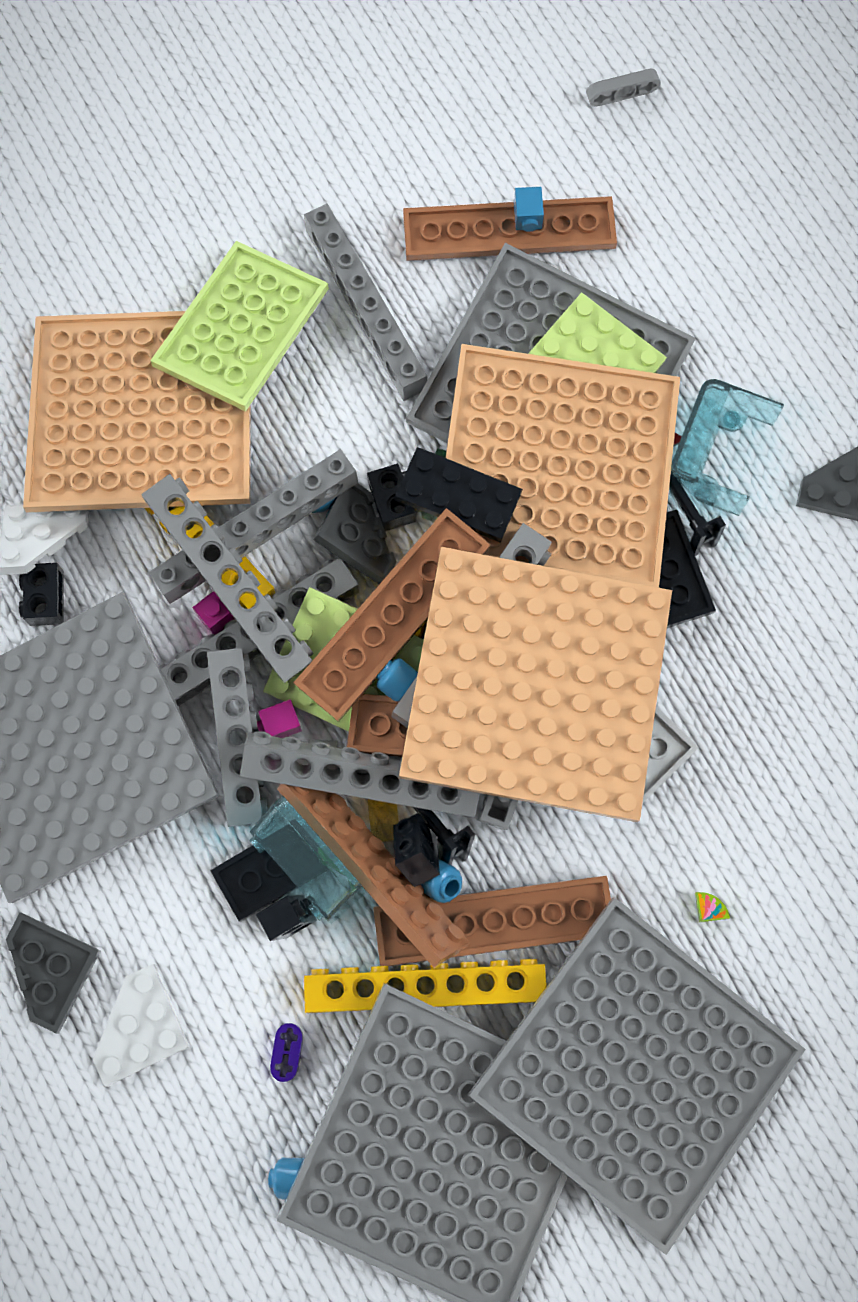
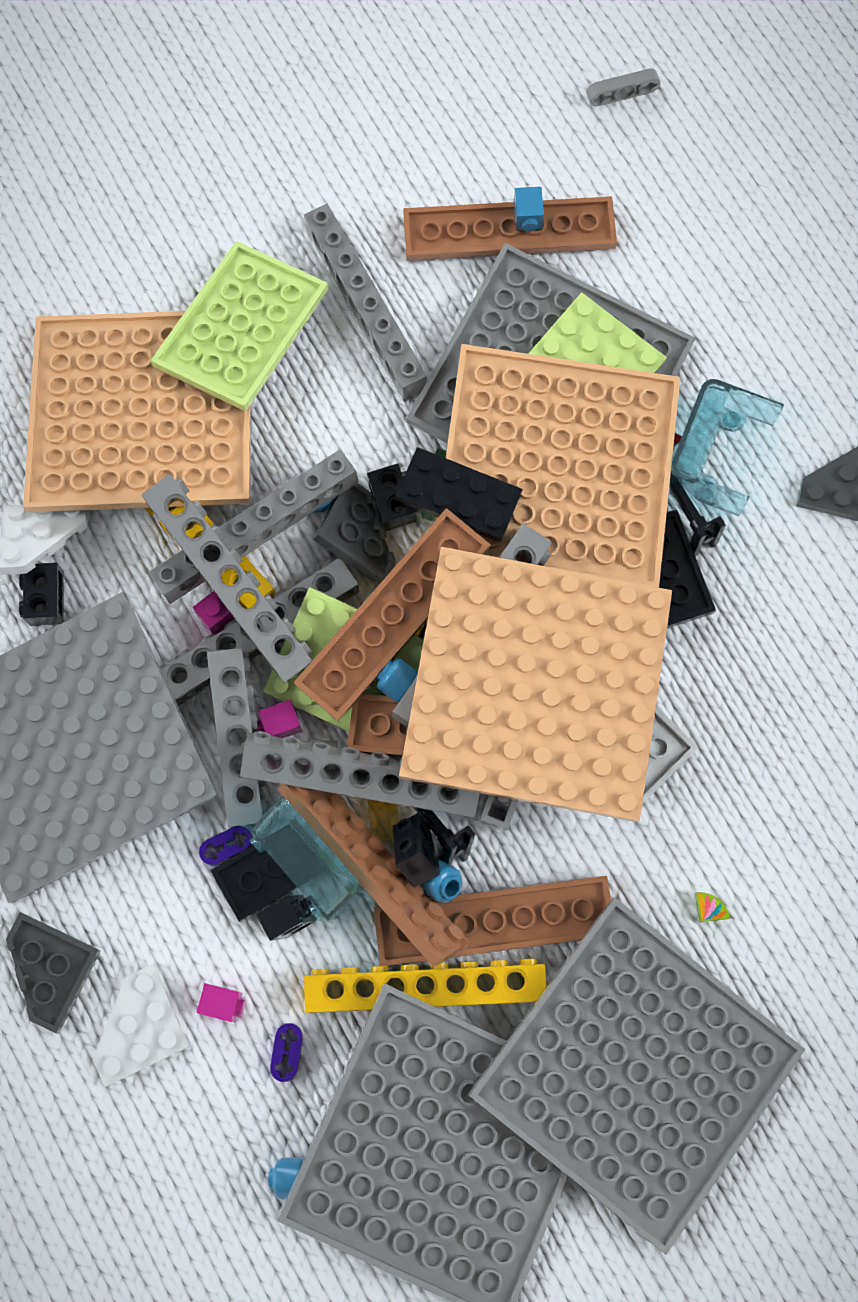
none -> dark pink brick [196,983,246,1023]
none -> dark purple beam [199,826,253,866]

